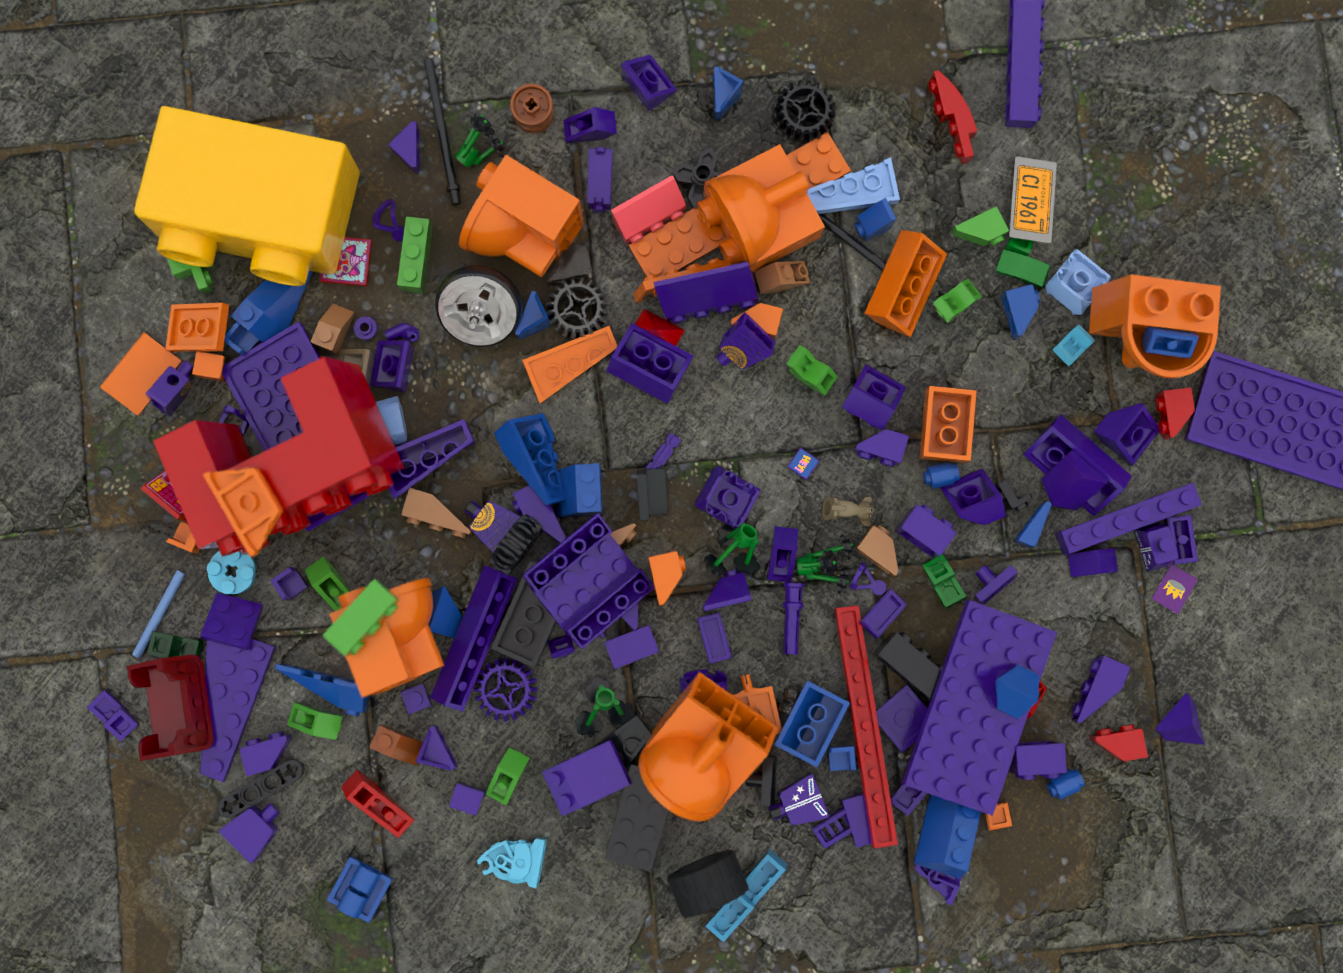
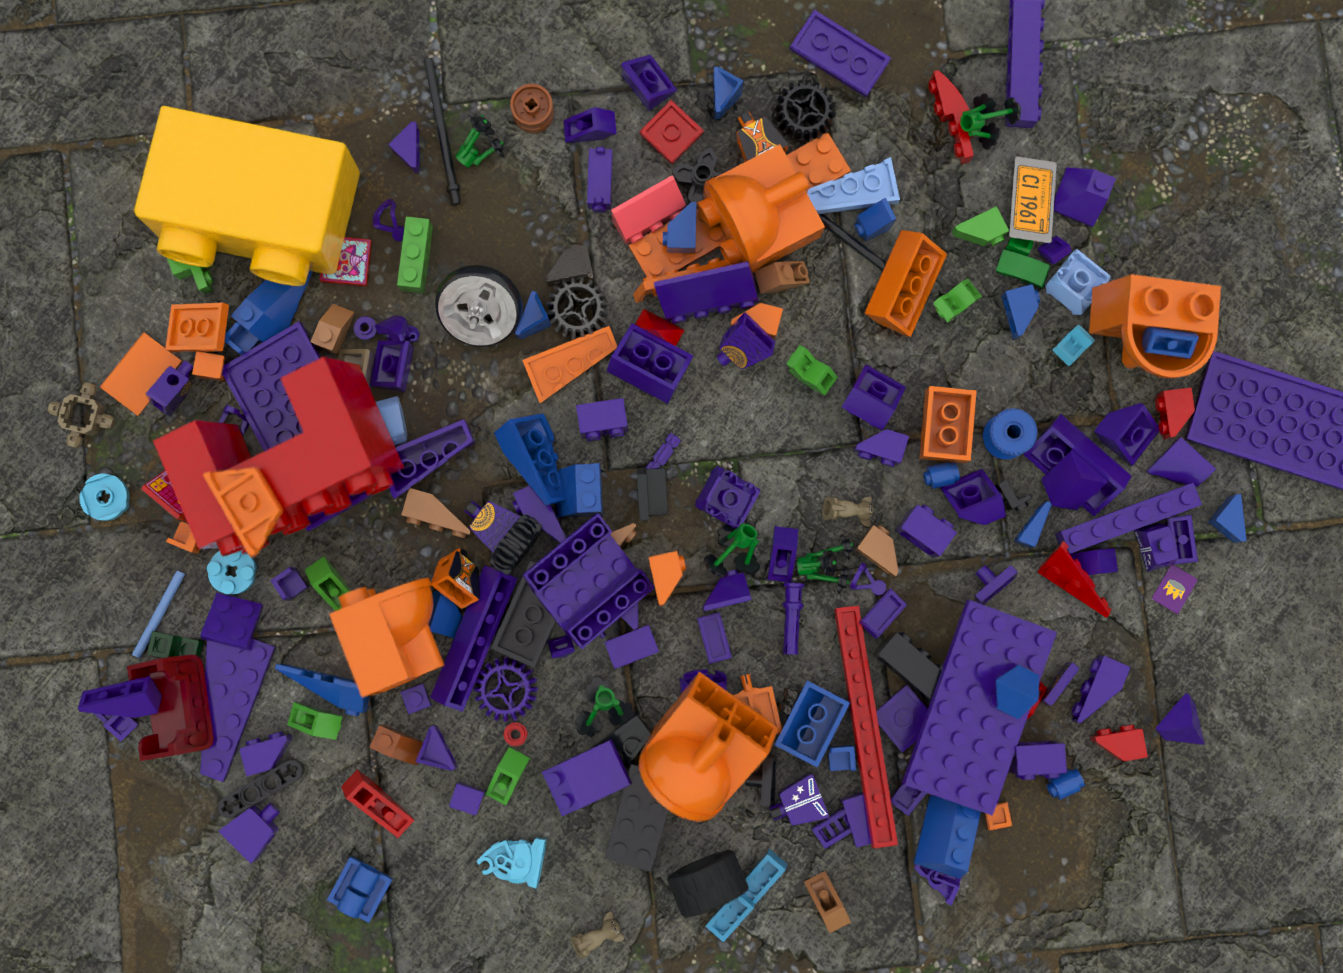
bright green brick [322,579,400,656] -> none
orange piece [459,155,584,277] -> none
tile [787,448,819,480] -> none
green slope [922,554,966,610] -> none
none -> dark tan piece [48,382,116,448]
none -> dark purple slope [78,676,162,718]
none -> medium azure plate [79,473,130,521]
none -> dark purple slope [374,315,410,342]
none -> orange torso [431,549,480,609]
none -> red plate [504,722,528,746]
none -> dark tan animal [570,912,624,959]
none -> dark purple brick [576,398,628,442]
none -> red tile [639,100,704,165]
none -> blue slope [663,202,696,253]
none -> black torso [736,111,788,162]
none -> dark purple tile [789,10,891,97]
none -> medium nougat slope [804,871,851,933]
none -> plant [960,93,1021,150]
none -> blue hose [982,408,1037,460]
none -> red wing [1037,541,1111,618]
none -> dark purple plate [1038,236,1072,264]
none -> dark purple tile [1041,662,1079,706]
none -> dark purple slope [1054,167,1116,227]
none -> dark purple slope [1146,437,1216,488]
none -> blue slope [1208,494,1247,543]

